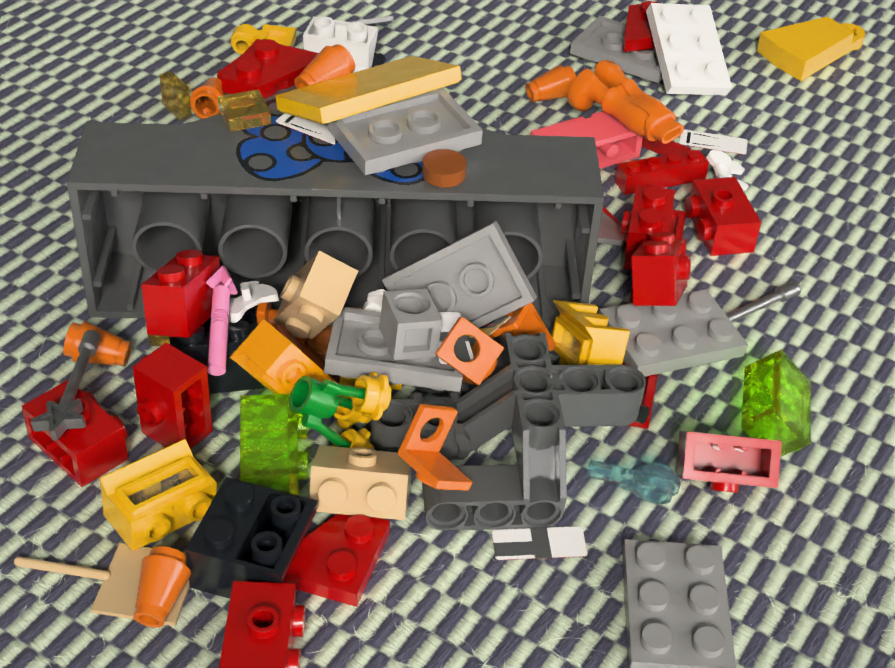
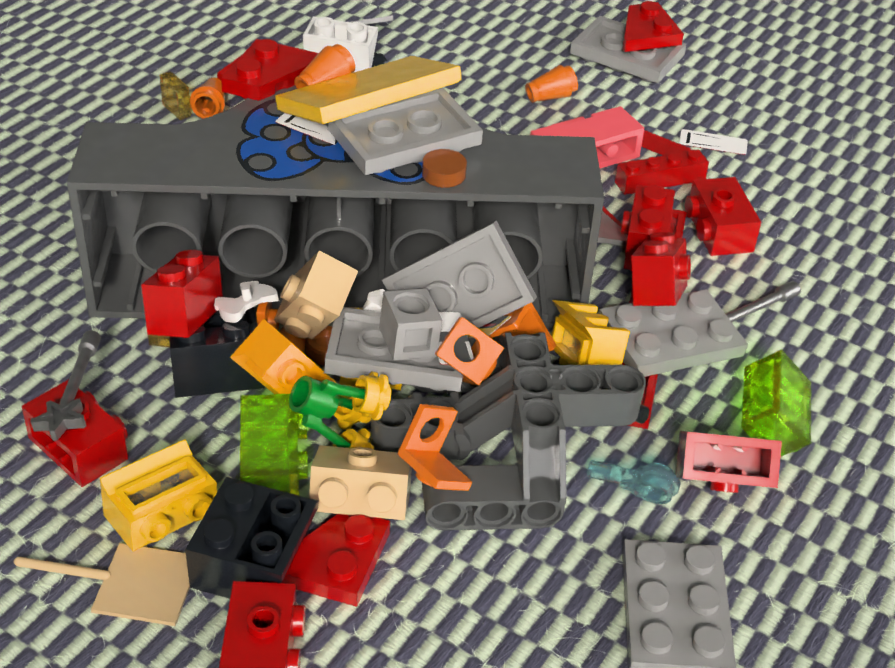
orange cone [63,321,132,367] -> none
red brick [132,343,213,450] -> none
orange cone [133,546,191,628] -> none
bright pink piece [206,265,238,376] -> none
clear yellow tile [218,89,271,132] -> none
yellow plate [230,24,296,55] -> none
red sticker [277,322,340,384] -> none
white sticker [492,526,588,560] -> none
orange piece [567,60,684,144] -> none
white plate [646,3,732,95] -> none
white piece [706,150,749,191] -> none
yellow piece [757,16,865,81] -> none

